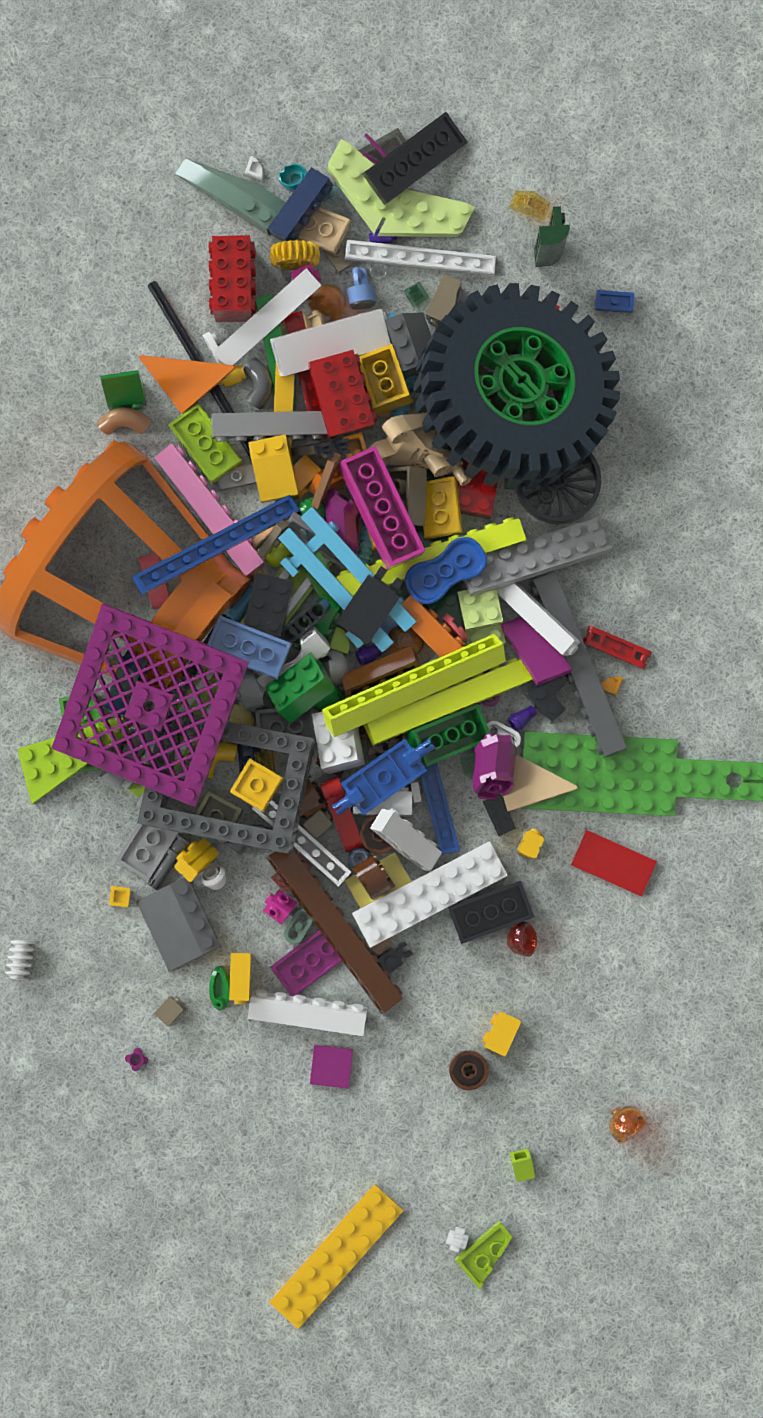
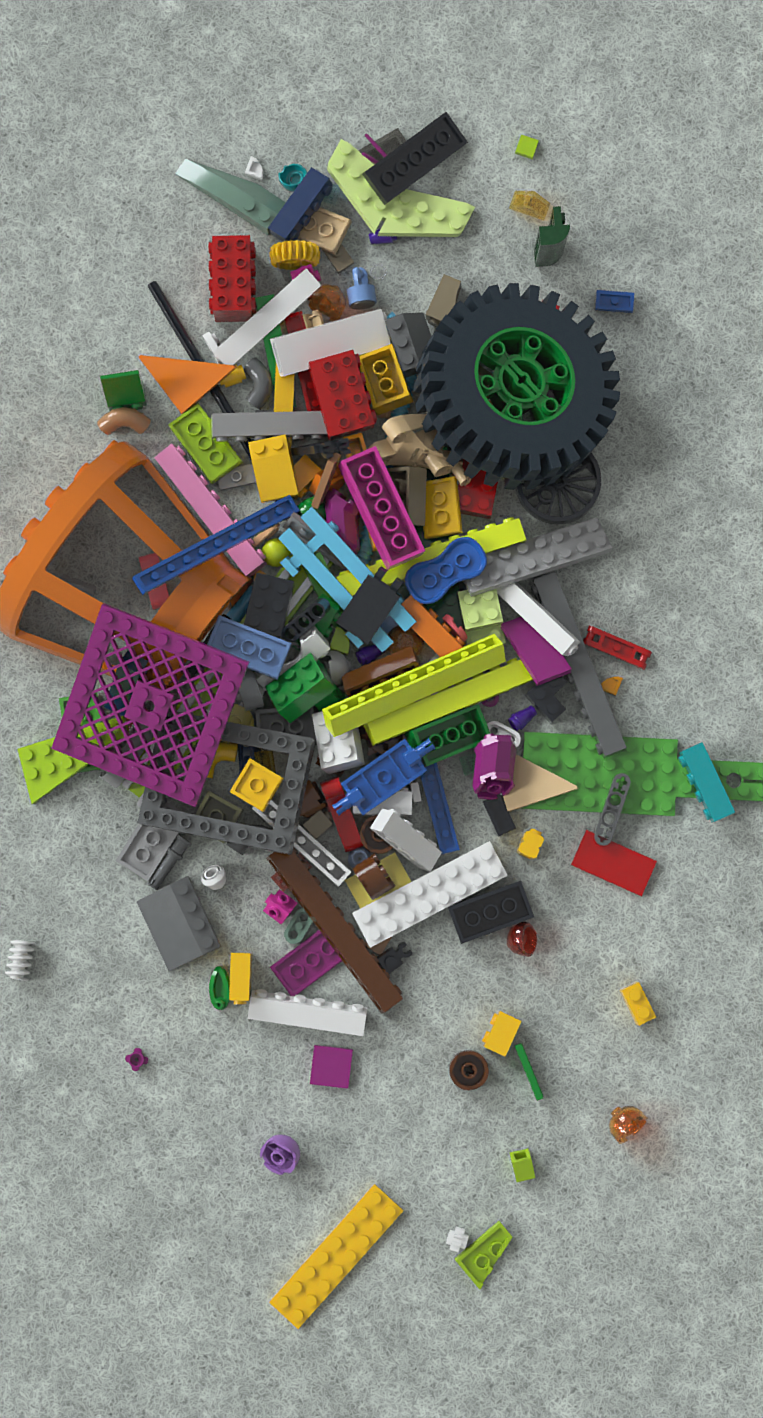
yellow plate [109,886,131,907] -> none
dark tan brick [154,996,185,1027] -> none
yellow brick [175,838,219,882] -> none
dark tan plate [257,520,290,558] -> none
white tile [345,240,496,276] -> none
clear green tile [403,281,429,308] -> none
none -> medium lavender cylinder [260,1134,300,1175]
none -> green tile [514,1043,544,1101]
none -> lime tile [515,134,539,160]
none -> dark grey beam [594,773,631,846]
none -> yellow brick [619,982,656,1026]
none -> teal brick [678,742,735,823]

